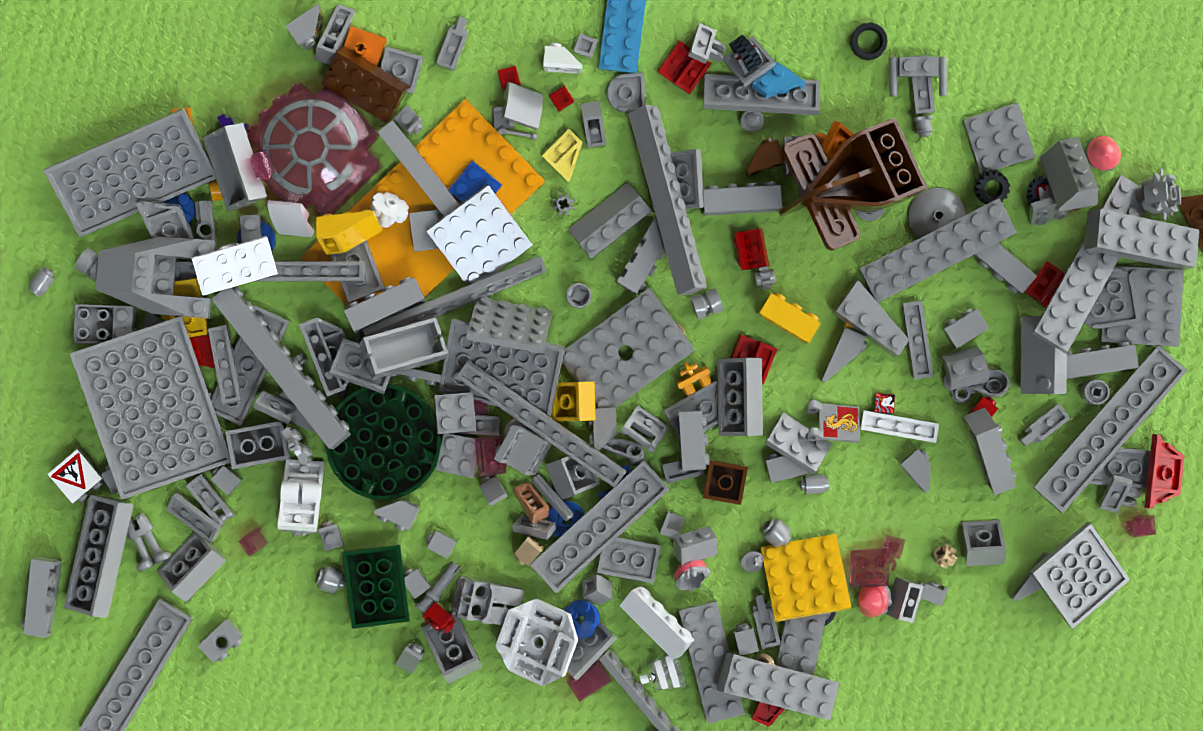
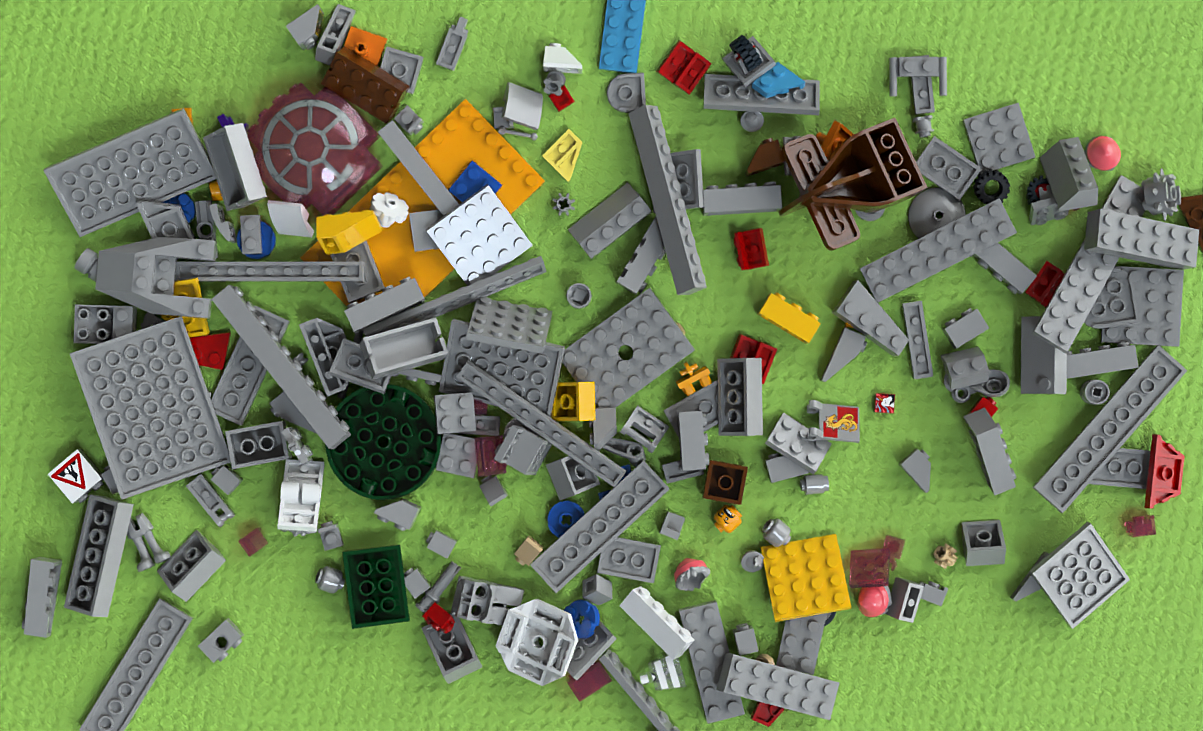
light grey brick [28,267,56,297] -> none
light grey plate [166,493,221,543] -> none
white plate [191,236,278,295] -> none
light grey plate [208,325,242,404] -> none
clear pink brick [251,151,275,181] -> none
light grey plate [253,391,297,424] -> none
light grey slope [396,642,425,674] -> none
red tile [498,66,521,90] -> none
light grey plate [512,515,556,540] -> none
nougat slope [513,481,550,524] -> none
light grey axle [532,474,573,521] -> none
light grey plate [573,34,598,59] -> none
light grey slope [580,101,607,148] -> none
light grey brick [674,526,717,565] -> none
light grey hinge [688,23,726,64] -> none
light grey wheel [690,288,724,320] -> none
light grey hinge [753,594,781,649] -> none
light grey gear [754,266,776,290] -> none
black tyre [850,22,888,61] -> none
white plate [860,410,939,443] -> none
light grey hinge [1019,403,1071,446] -> none
light grey hinge [1099,475,1142,513] -> none
none -> light grey slope [209,204,237,243]
none -> light grey brick [544,71,566,96]
none -> light orange head [714,505,742,533]
none -> light grey plate [916,136,982,201]

